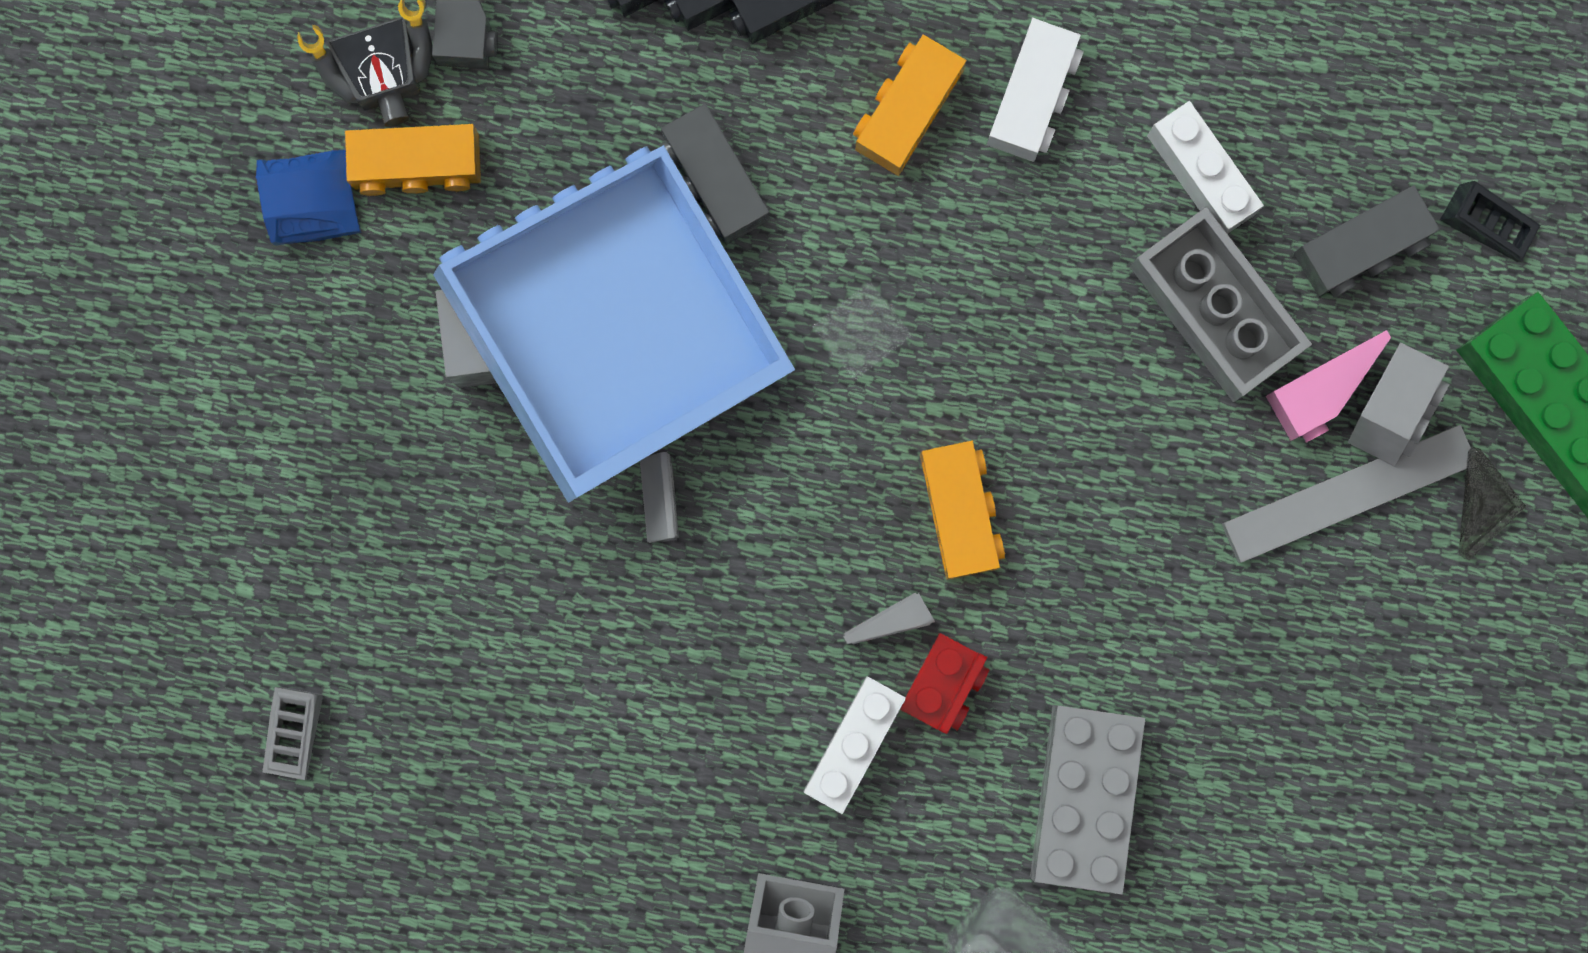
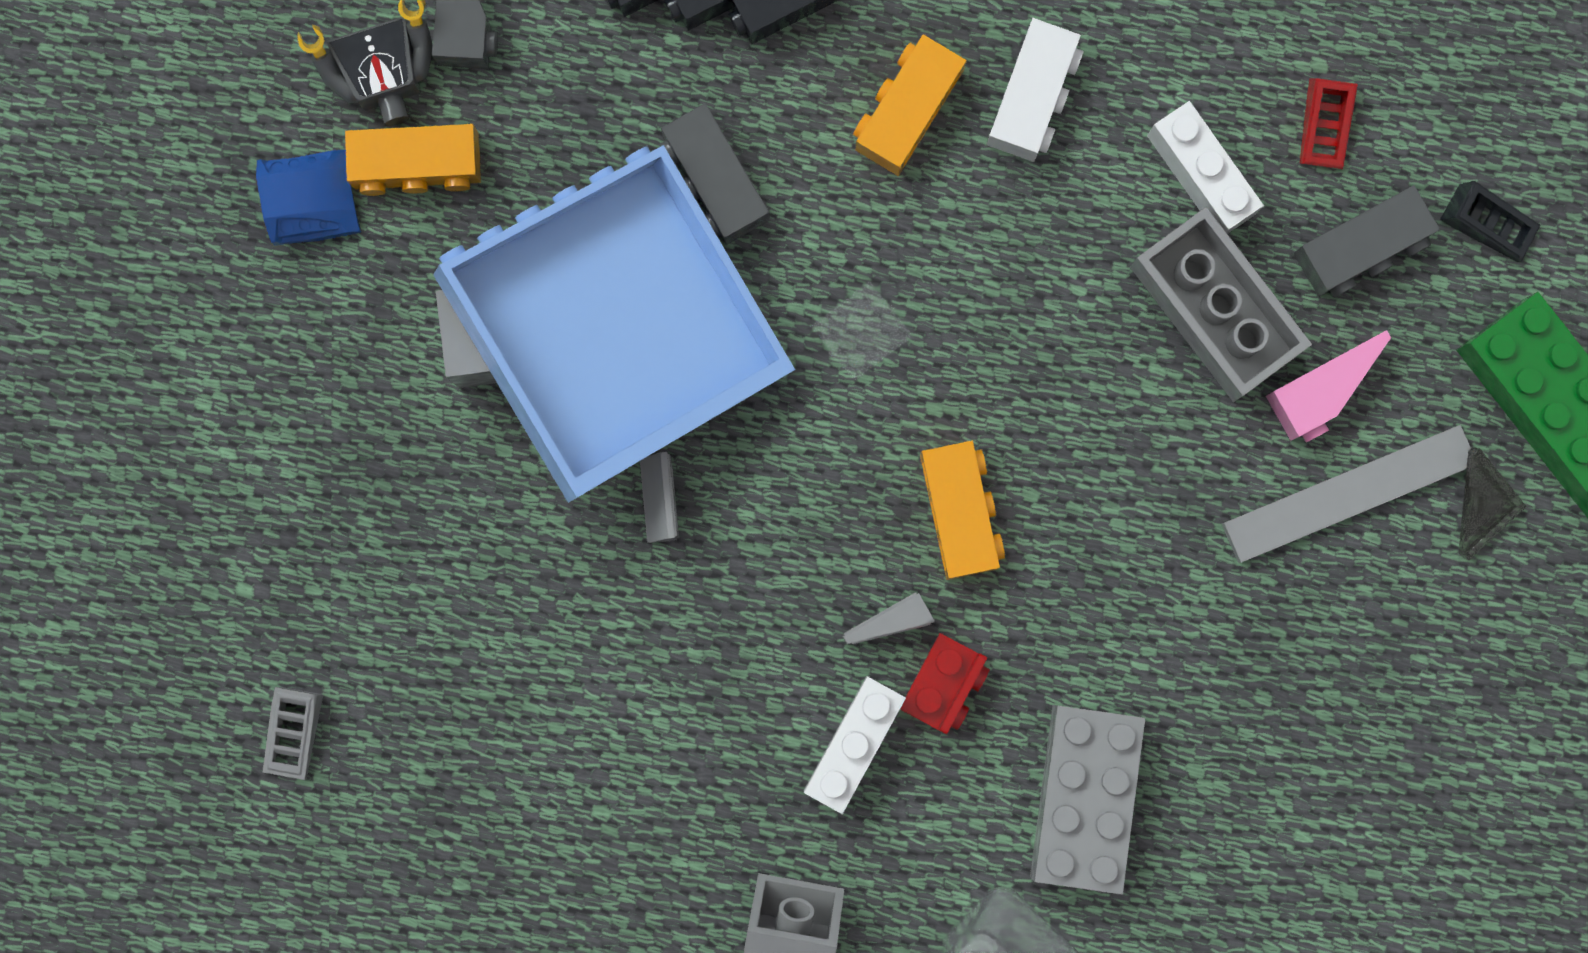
light grey brick [1348,342,1450,467] -> none
none -> red slope [1300,78,1358,169]

